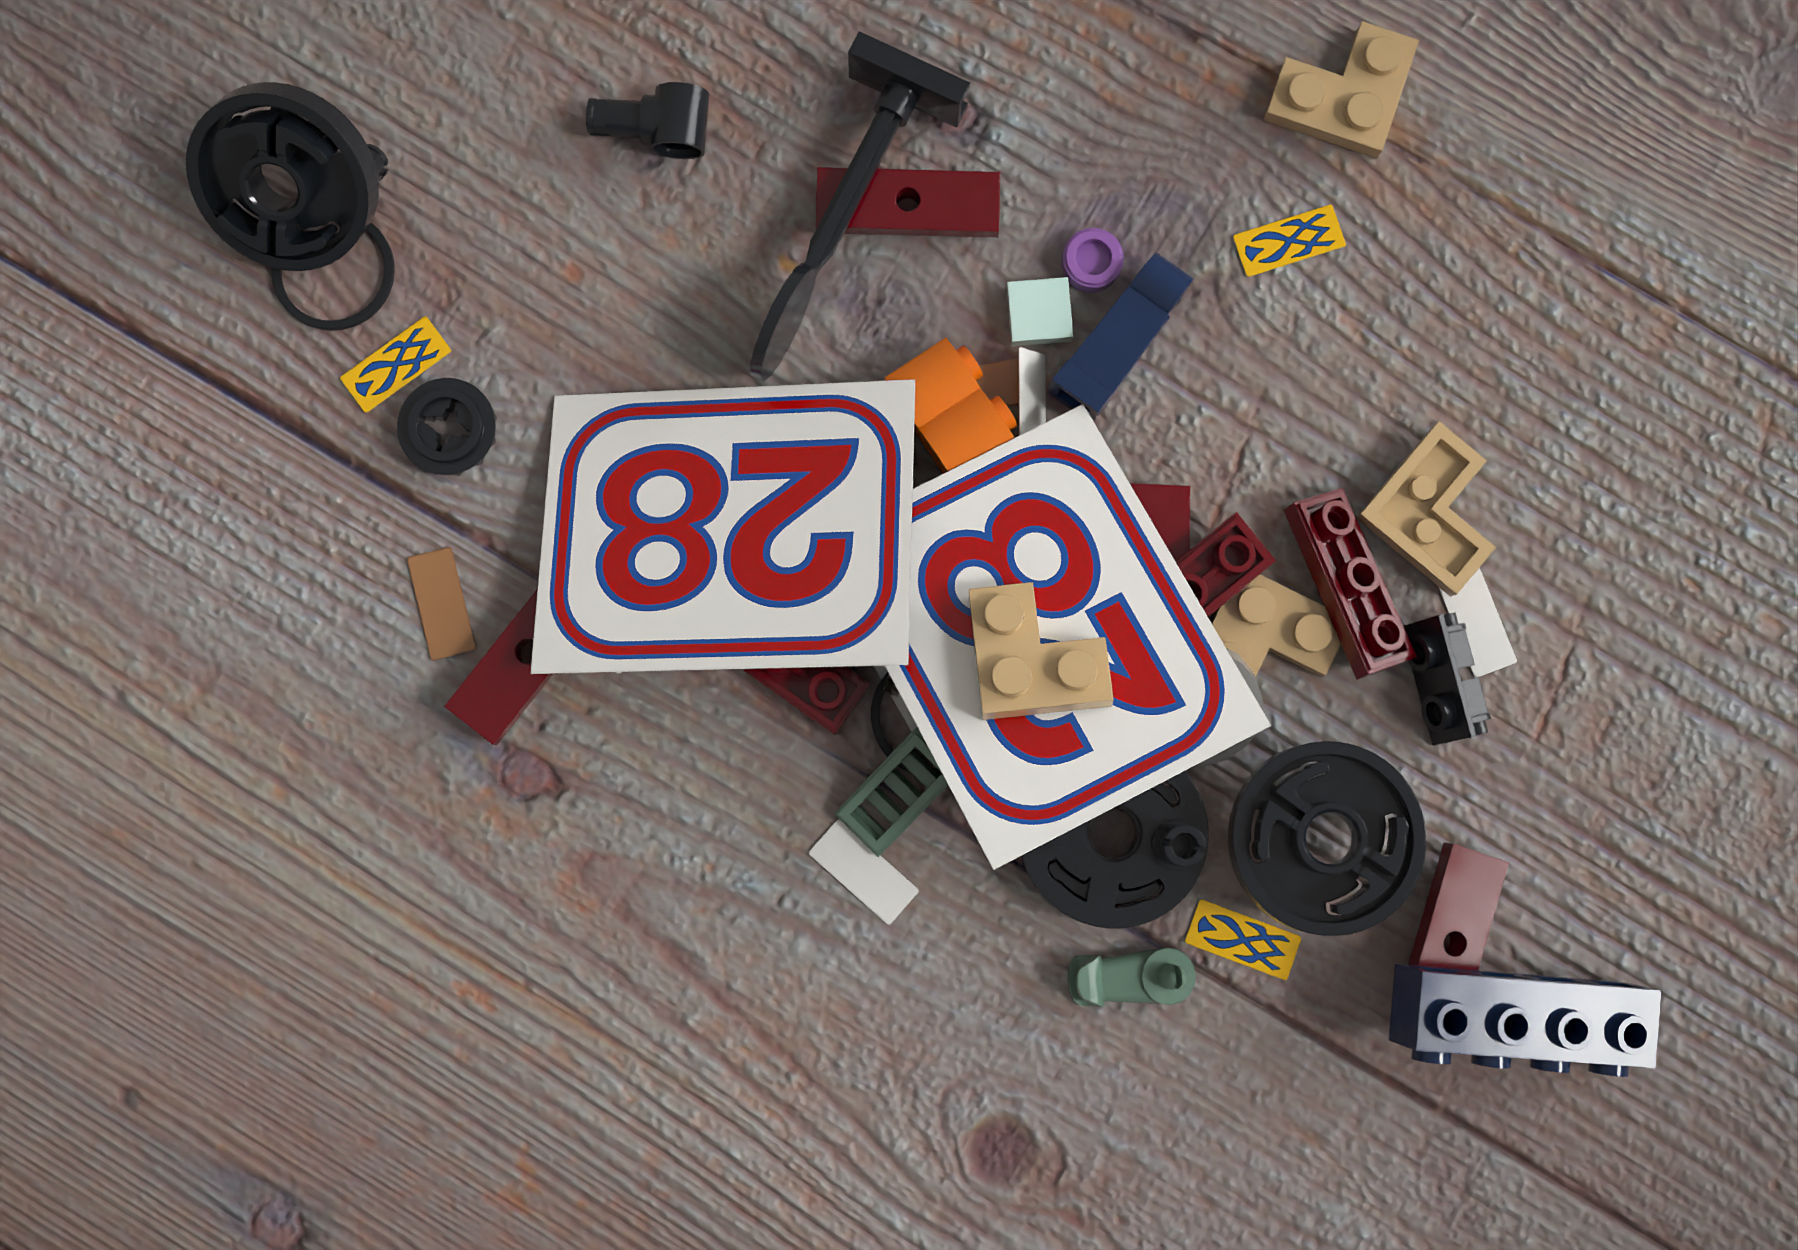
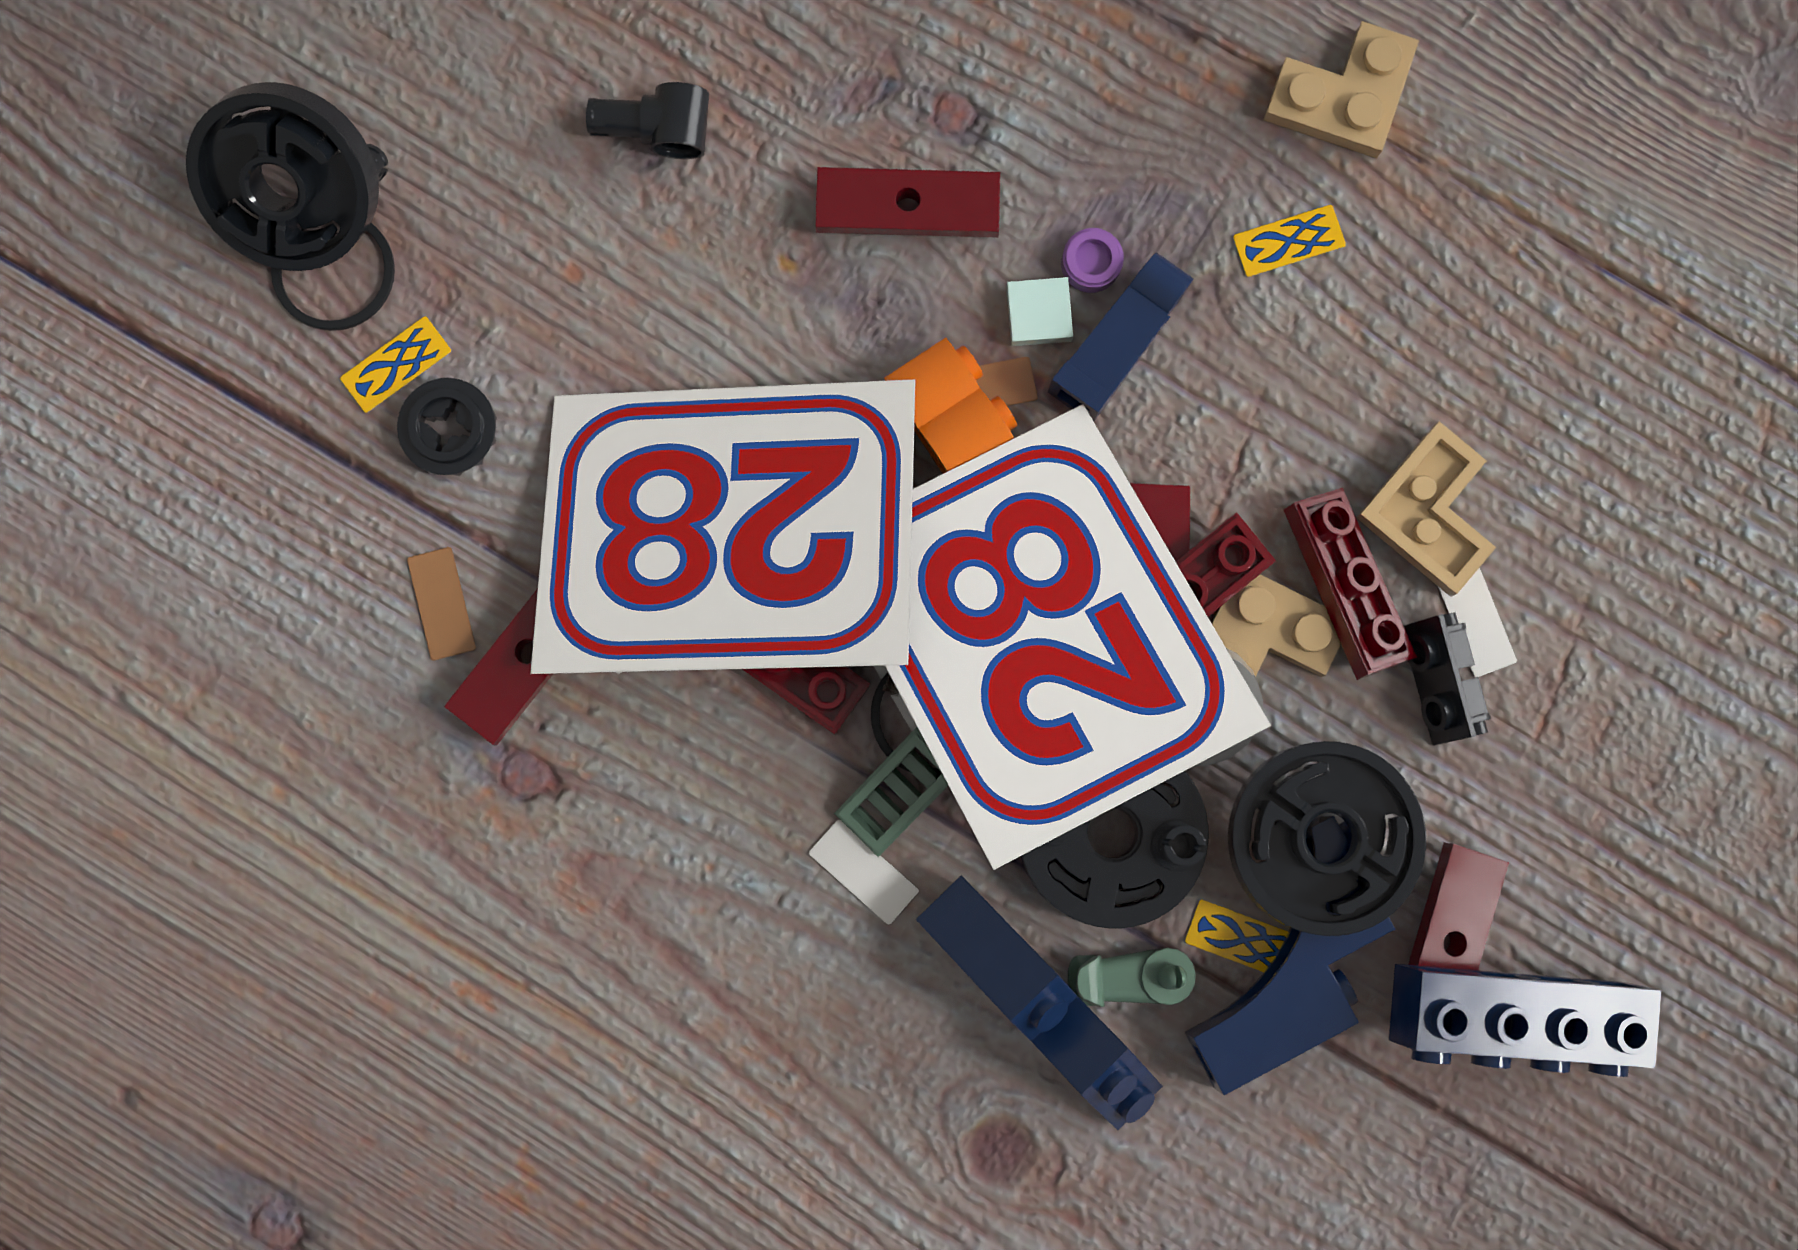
black piece [749,31,970,382] -> none
tan plate [969,582,1114,720] -> none
white sticker [1019,347,1046,436] -> none
none -> dark blue arch [916,875,1163,1130]
none -> dark blue arch [1185,816,1395,1096]

